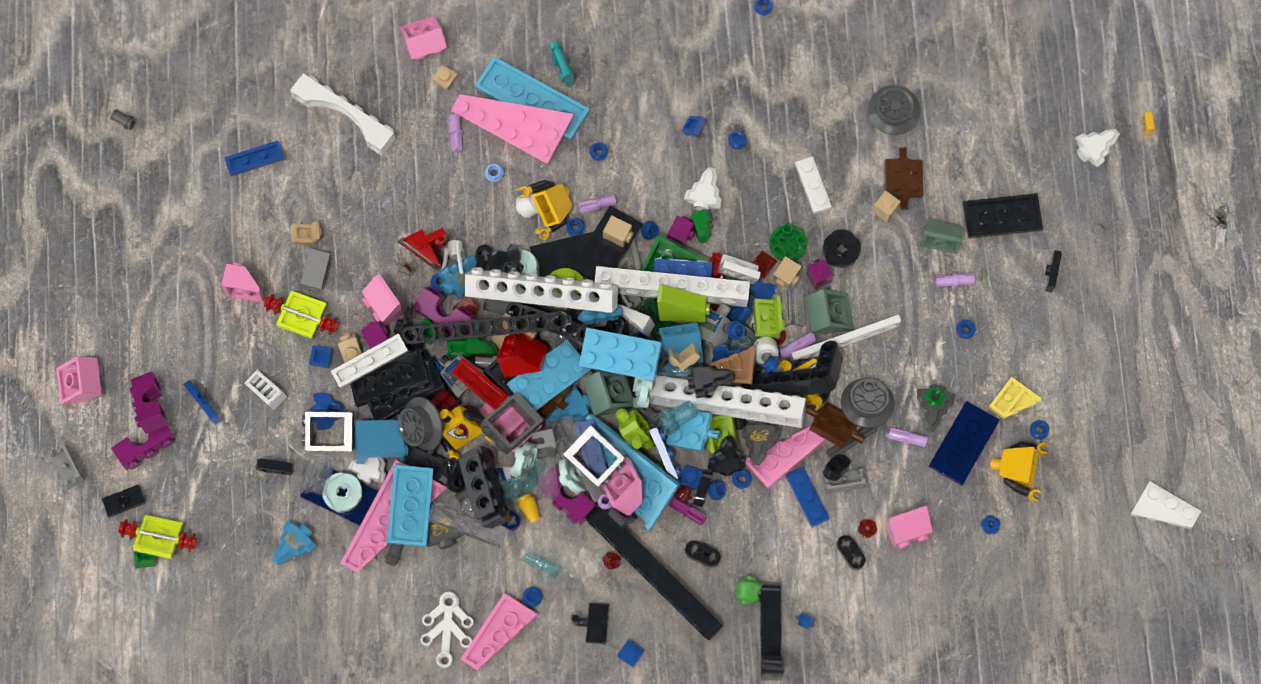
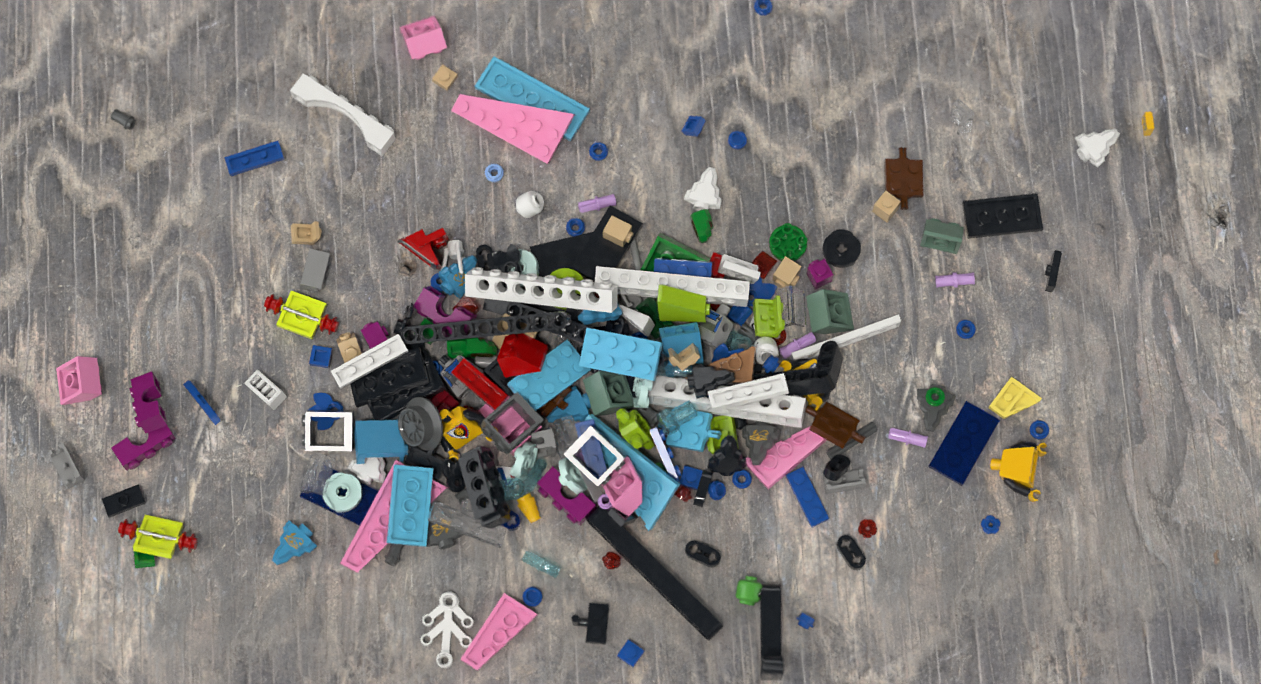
bright pink slope [221,263,265,303] -> none
black beam [255,459,293,475] -> none
bright pink slope [362,274,403,327] -> none
lavender axle [448,114,463,152] -> none
yellow torso [516,180,572,240] -> none
clear panel [535,458,559,500] -> none
teal plate [549,41,574,87] -> none
blue plate [641,221,659,240] -> none
magenta brick [667,216,695,245] -> none
magenta axle [669,495,707,525] -> none
blue plate [727,321,745,340] -> none
white plate [795,156,832,215] -> none
dark grey wheel [840,378,895,428] -> none
dark grey wheel [868,86,920,135] -> none
bright pink slope [886,506,933,549] -> none
white wing [1130,481,1201,529] -> none
none -> white plate [708,373,789,412]

